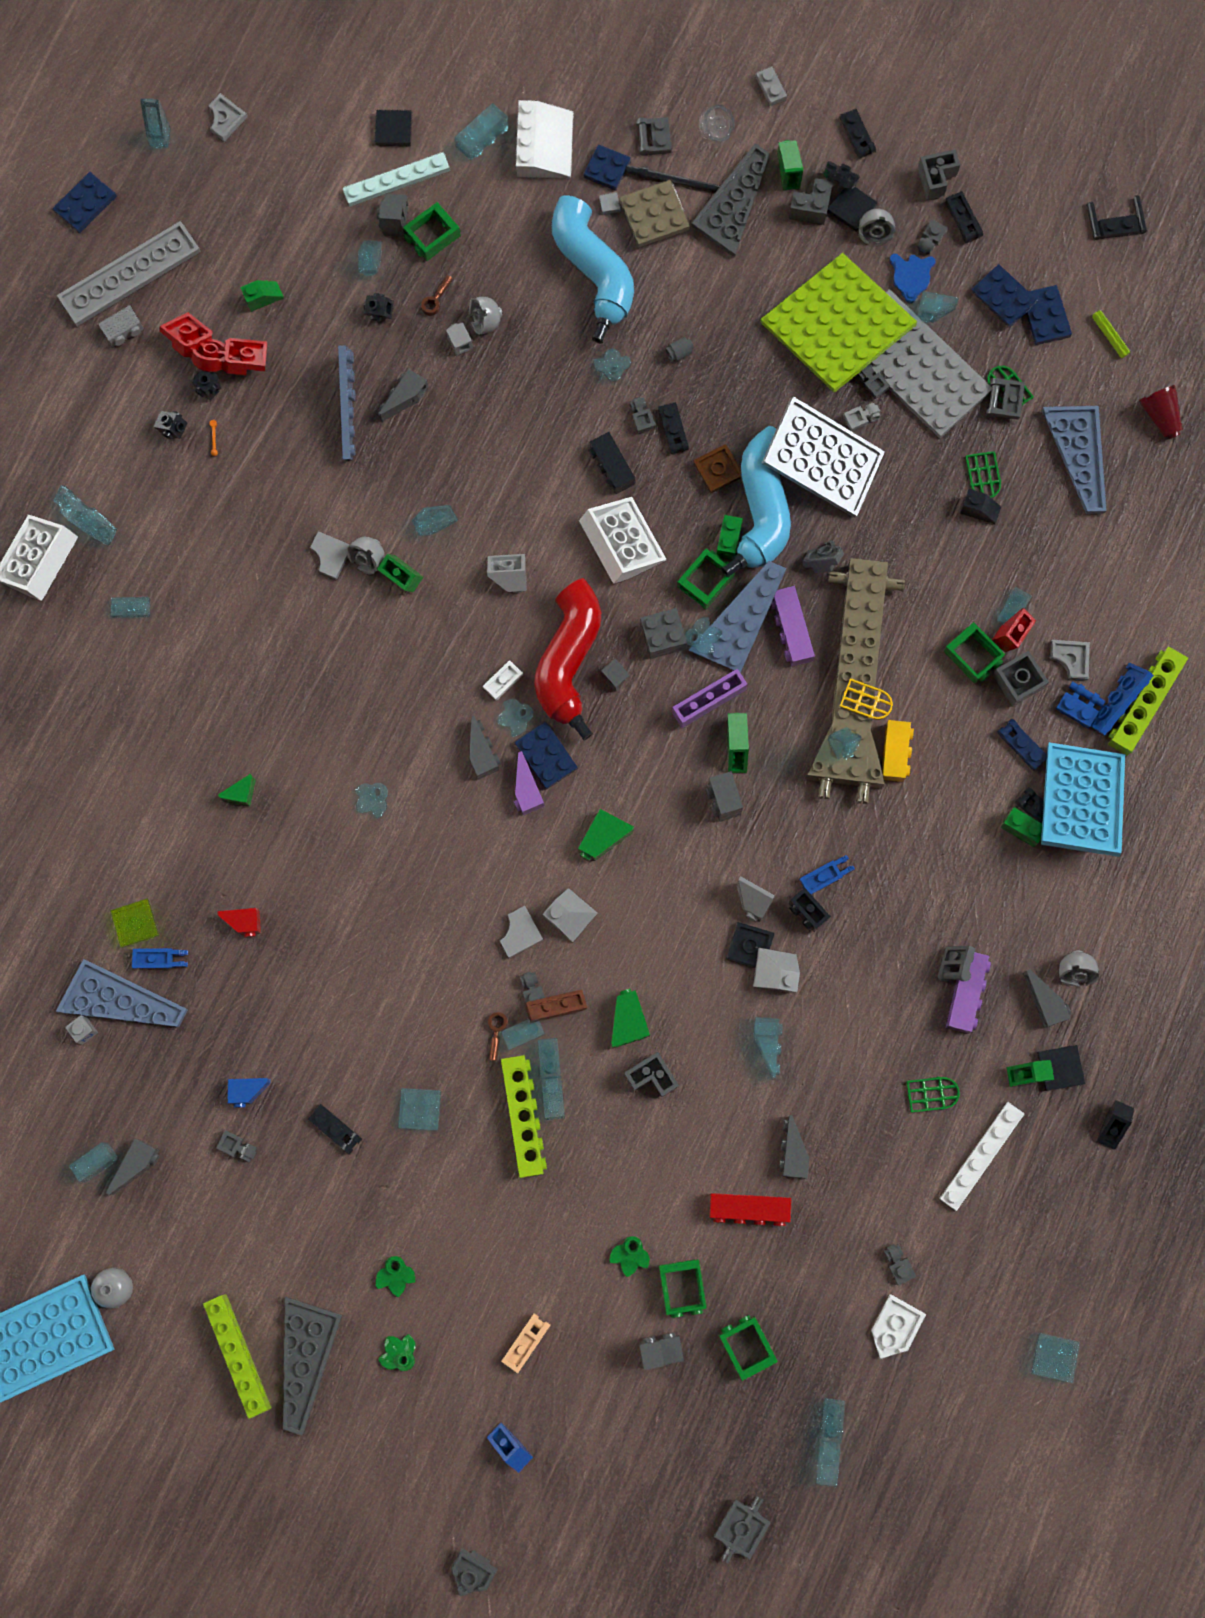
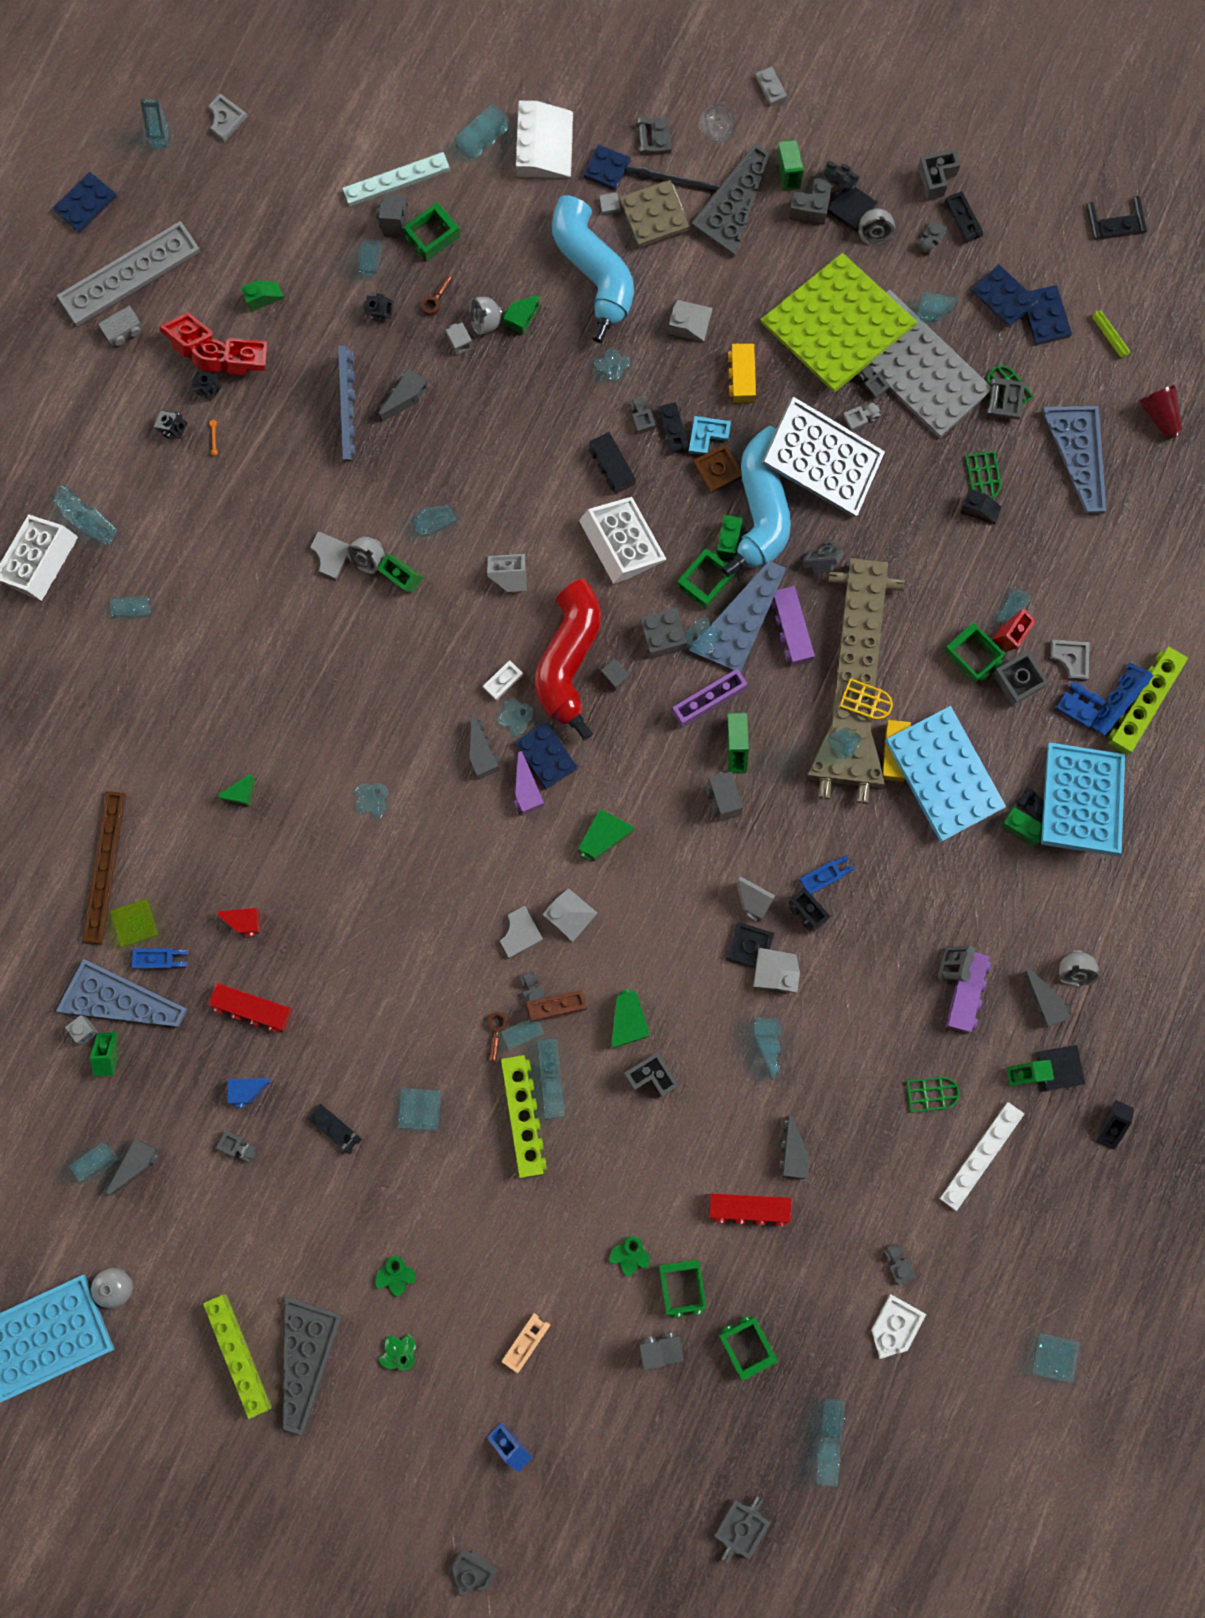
black tile [375,110,412,146] -> none
dark grey brick [665,337,694,362] -> none
black plate [839,109,876,158] -> none
blue tile [889,254,936,303] -> none
dark blue plate [997,719,1047,771] -> none
none -> reddish brown tile [82,791,126,944]
none -> green slope [90,1032,117,1077]
none -> red brick [208,983,293,1033]
none -> green slope [502,295,540,335]
none -> light grey slope [669,300,713,342]
none -> medium azure plate [689,416,731,455]
none -> yellow brick [728,344,756,403]
none -> medium azure plate [885,706,1006,842]

